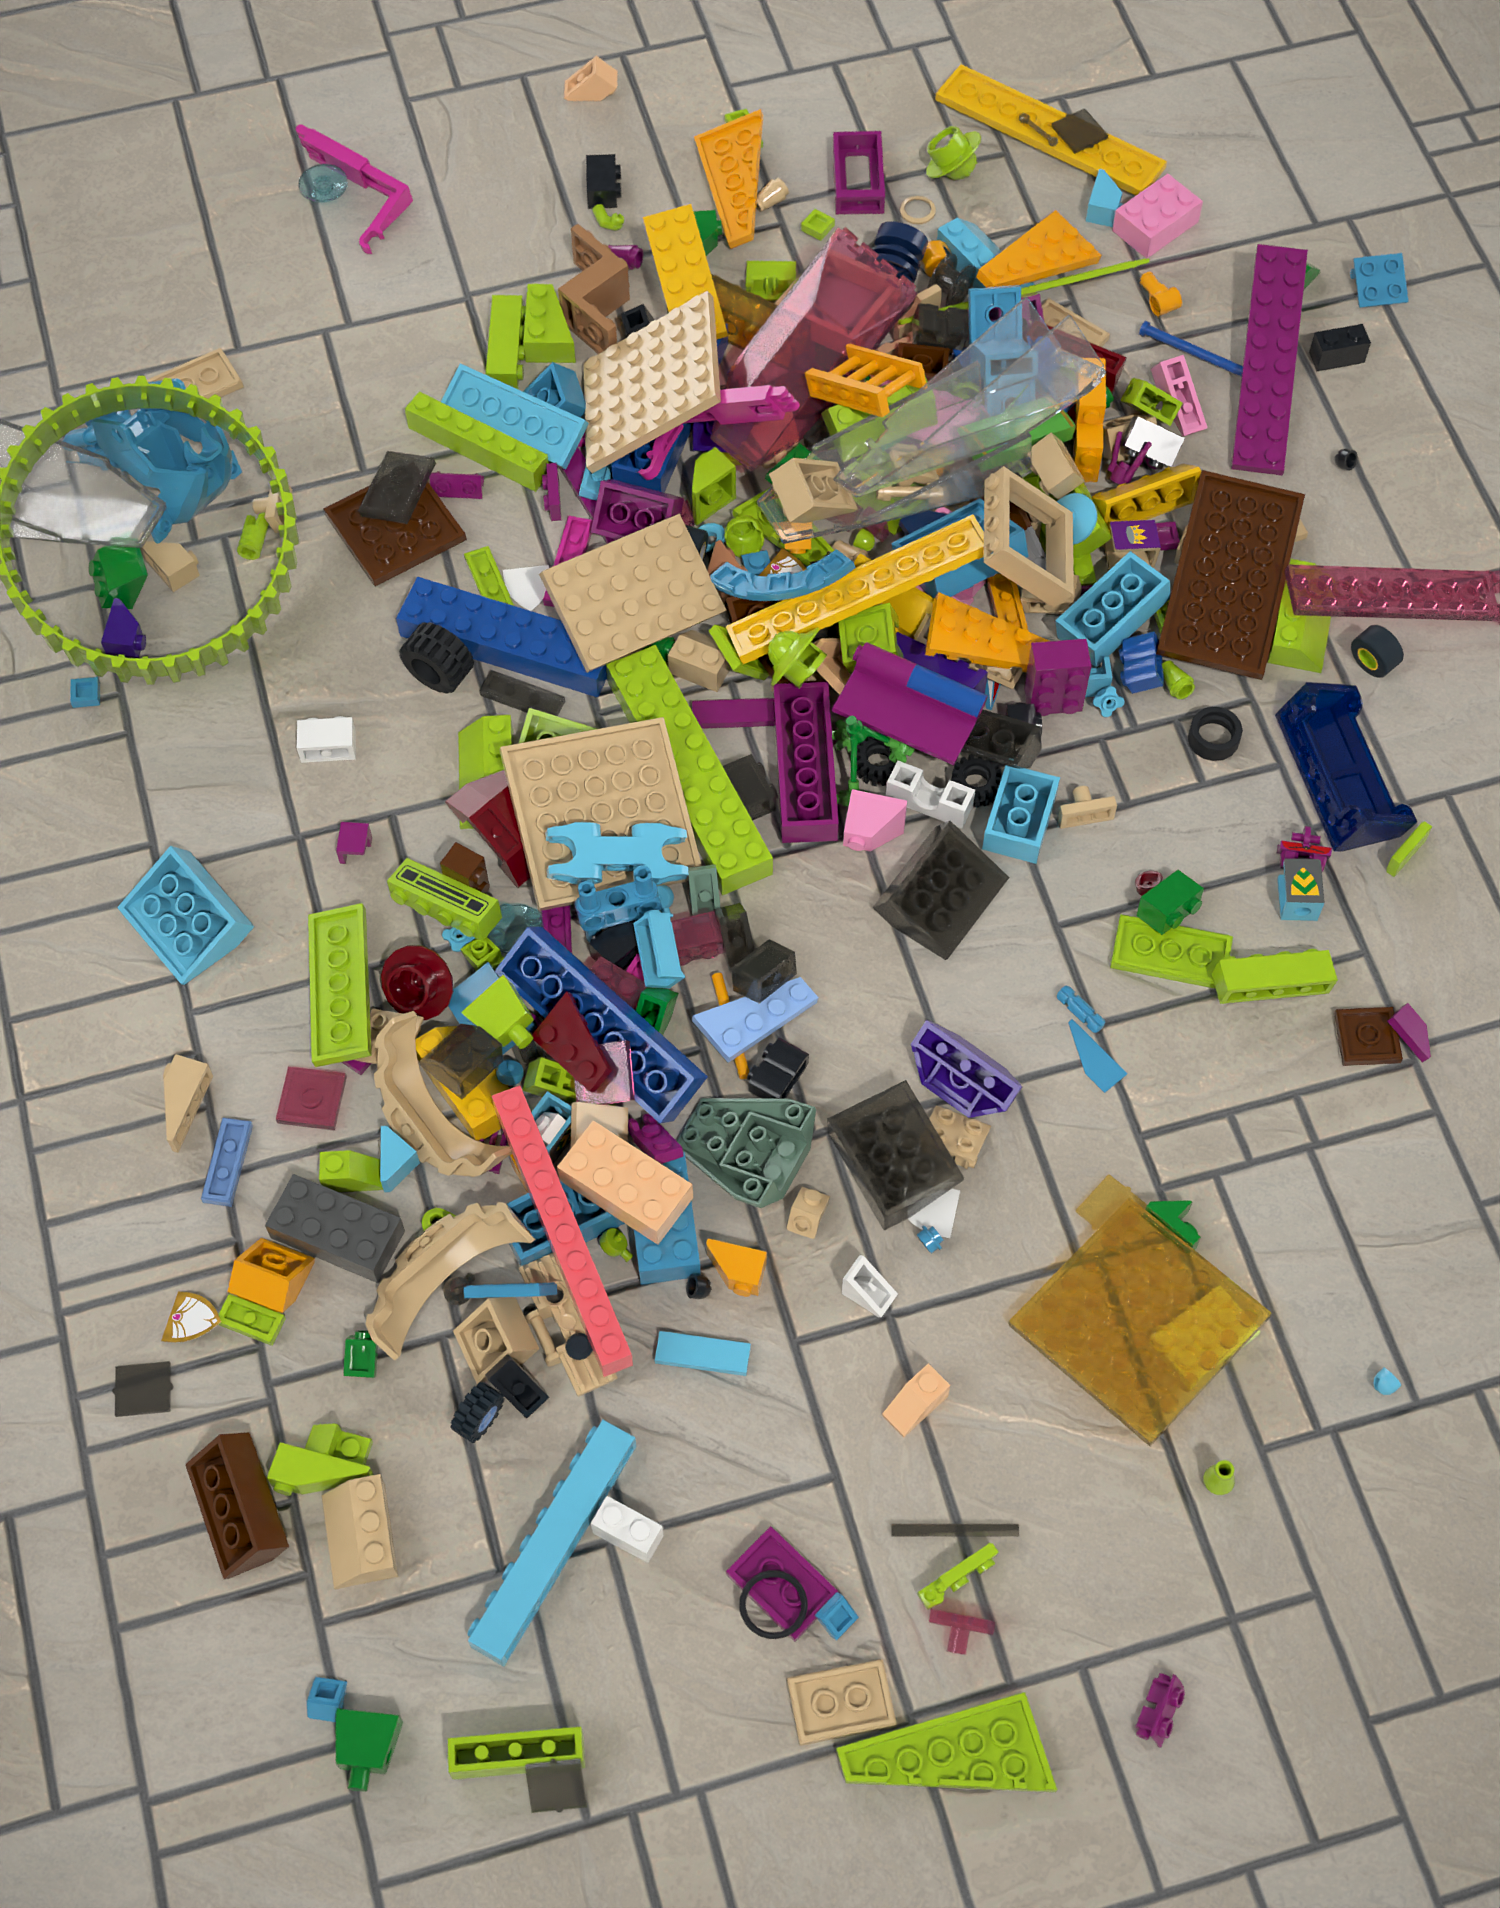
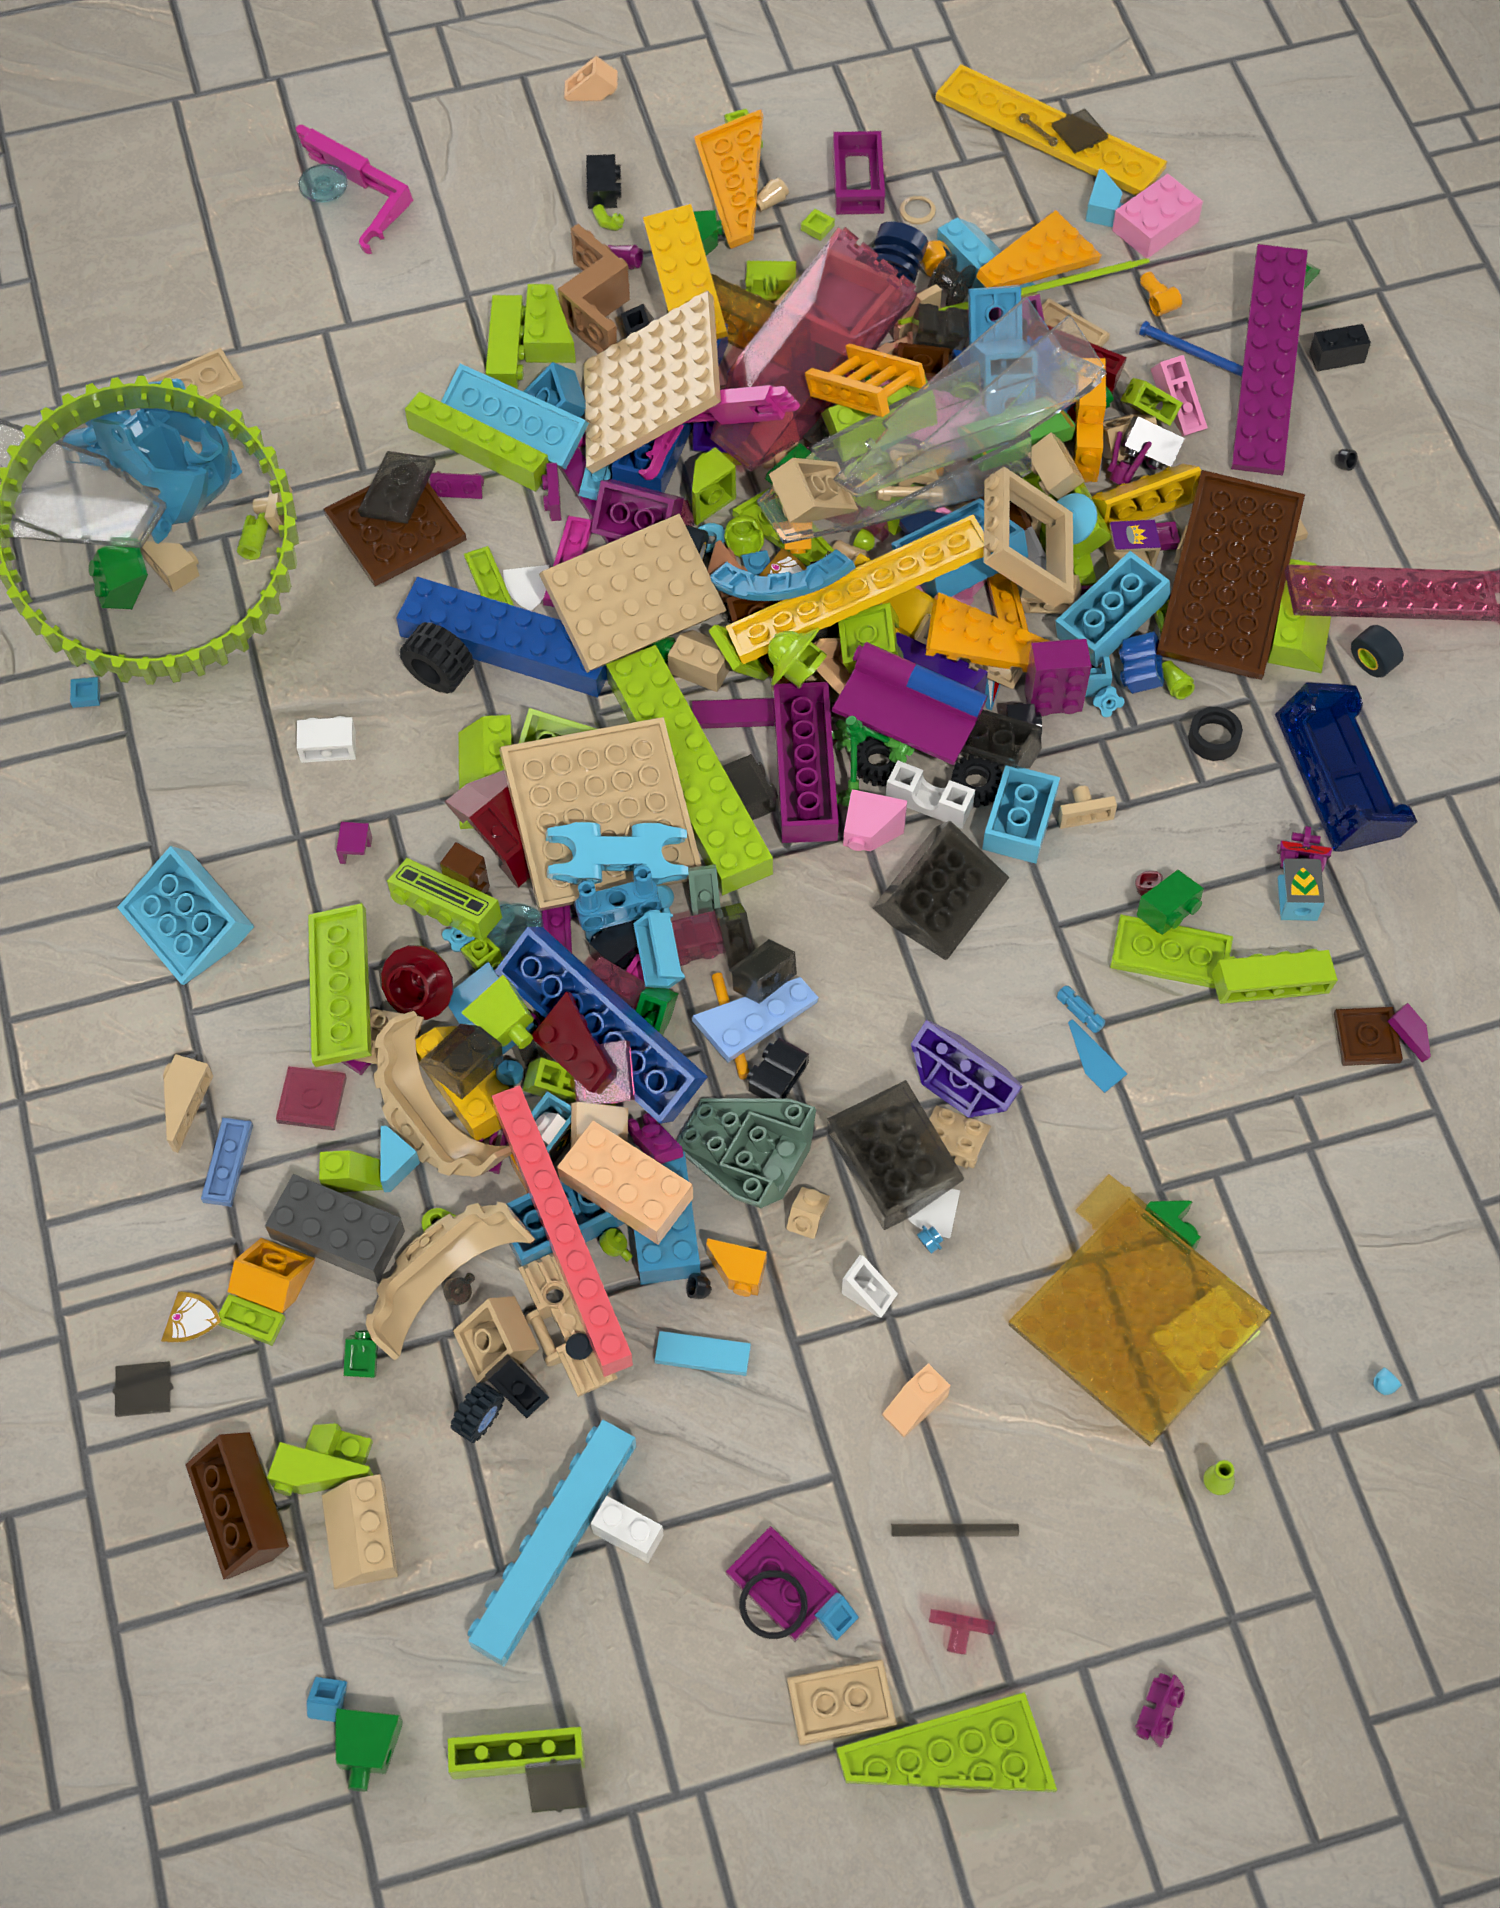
dark purple slope [101,598,146,658] -> none
dark azure tile [464,1282,557,1298] -> none
clear smoke tile [480,670,565,716] -> none
lime hinge [917,1543,999,1610] -> none
lime helmet [926,126,981,181] -> none
dark azure hinge [1350,253,1409,308] -> none
lime tile [1386,821,1432,877] -> none

